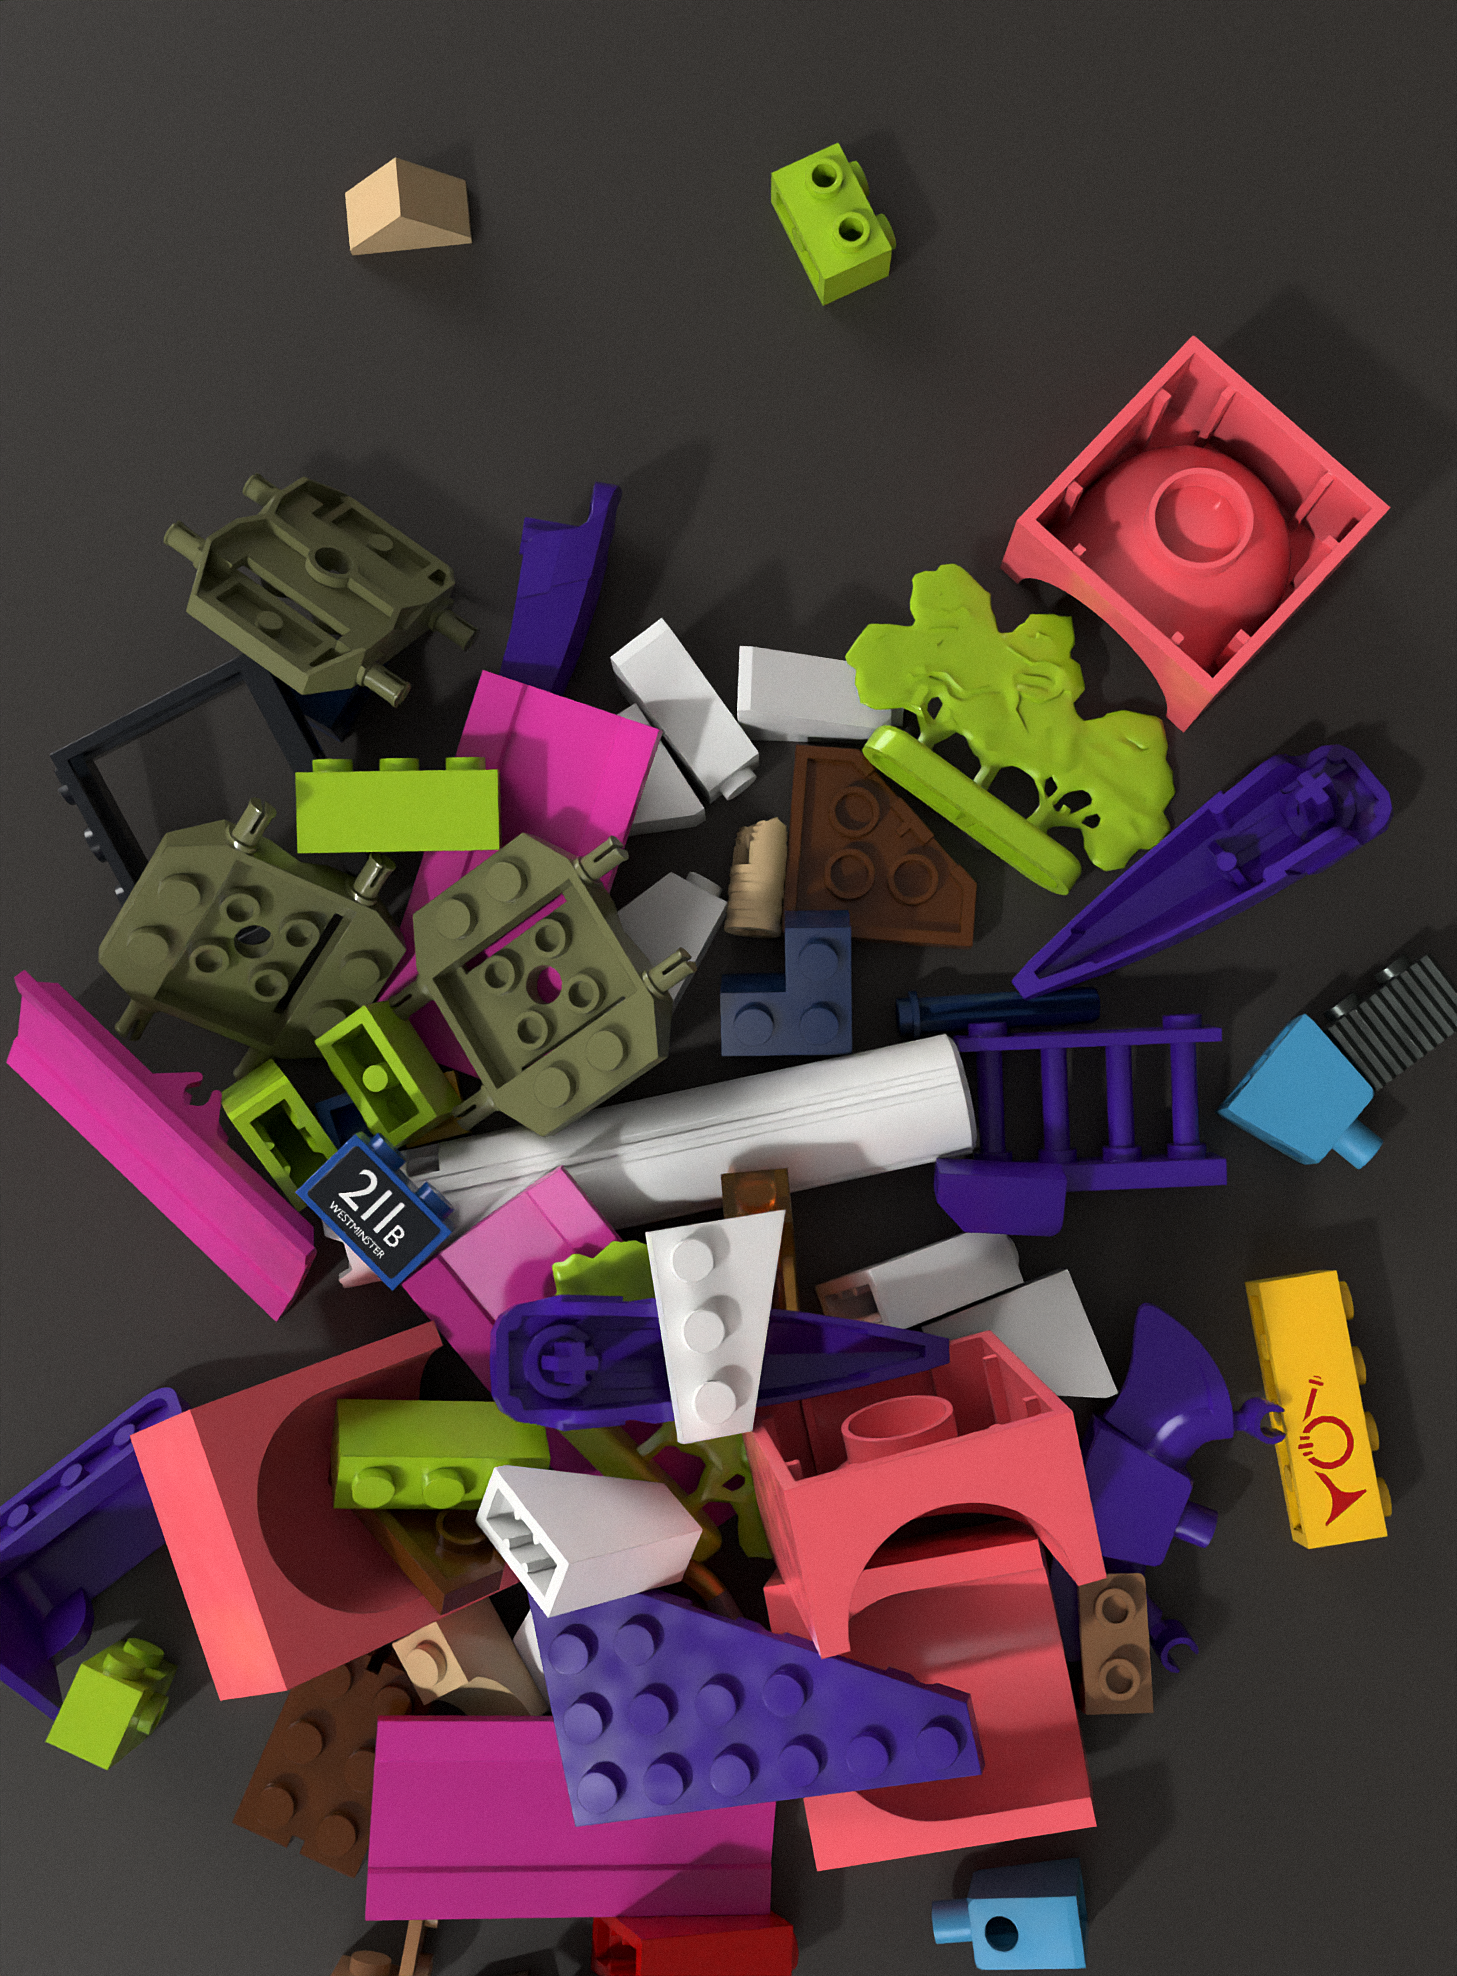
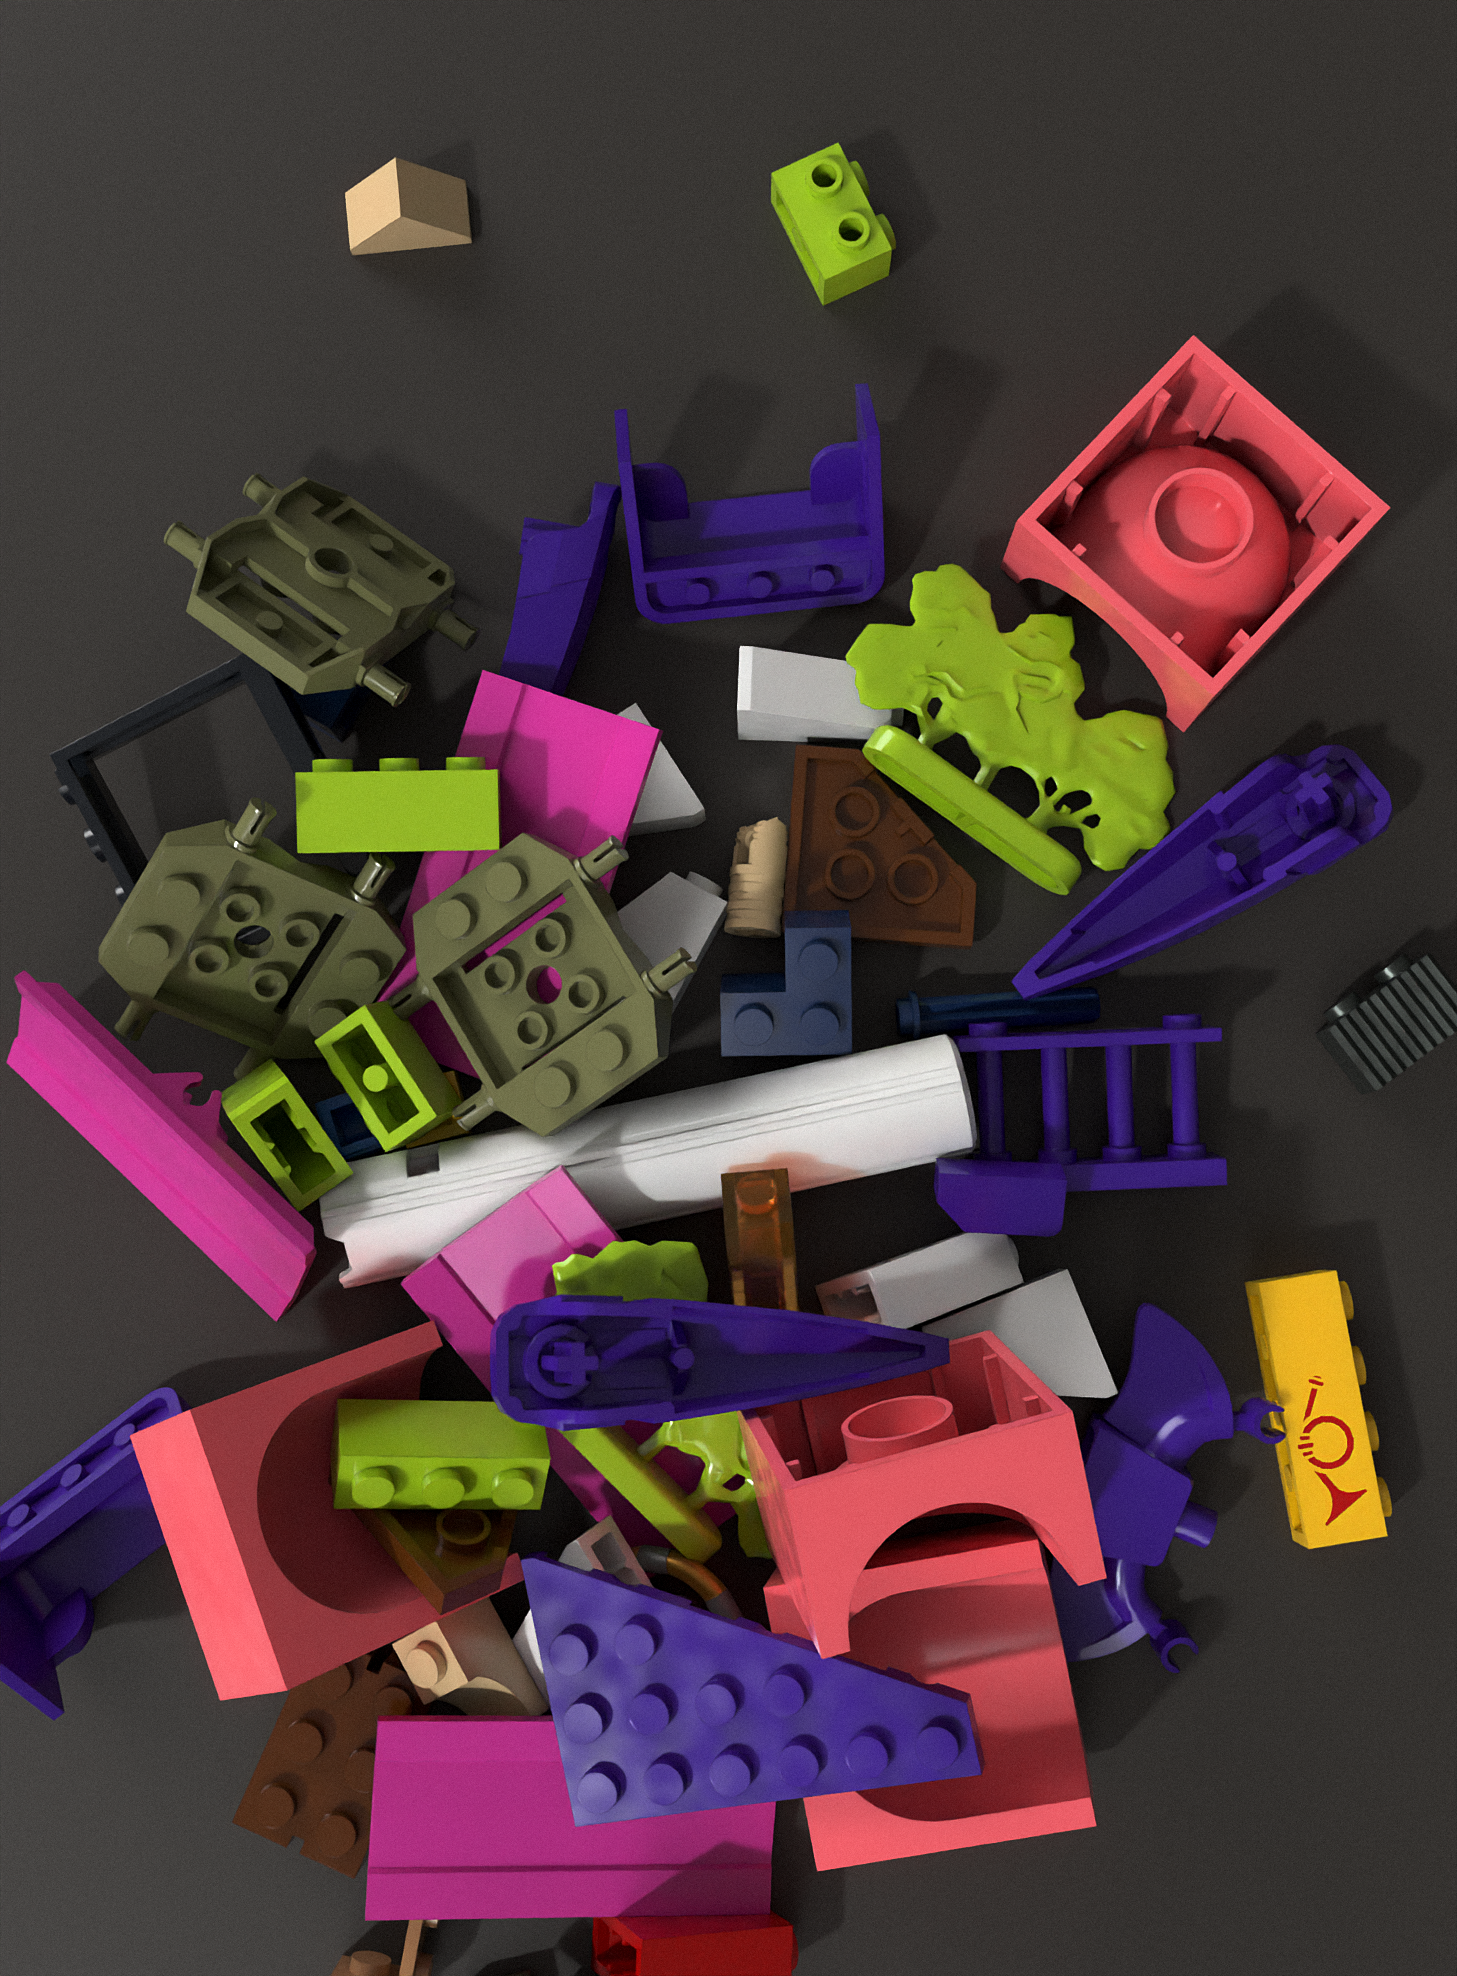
lime brick [45,1638,178,1770] -> none
brick [295,1131,457,1291] -> none
white slope [475,1465,703,1618] -> none
white slope [610,618,759,804] -> none
white wing [645,1209,786,1444] -> none
dark azure torso [932,1857,1089,1970] -> none
medium nougat bracket [1073,1573,1154,1715] -> none
dark azure torso [1214,1014,1383,1169] -> none
none -> dark purple windscreen [614,383,885,624]

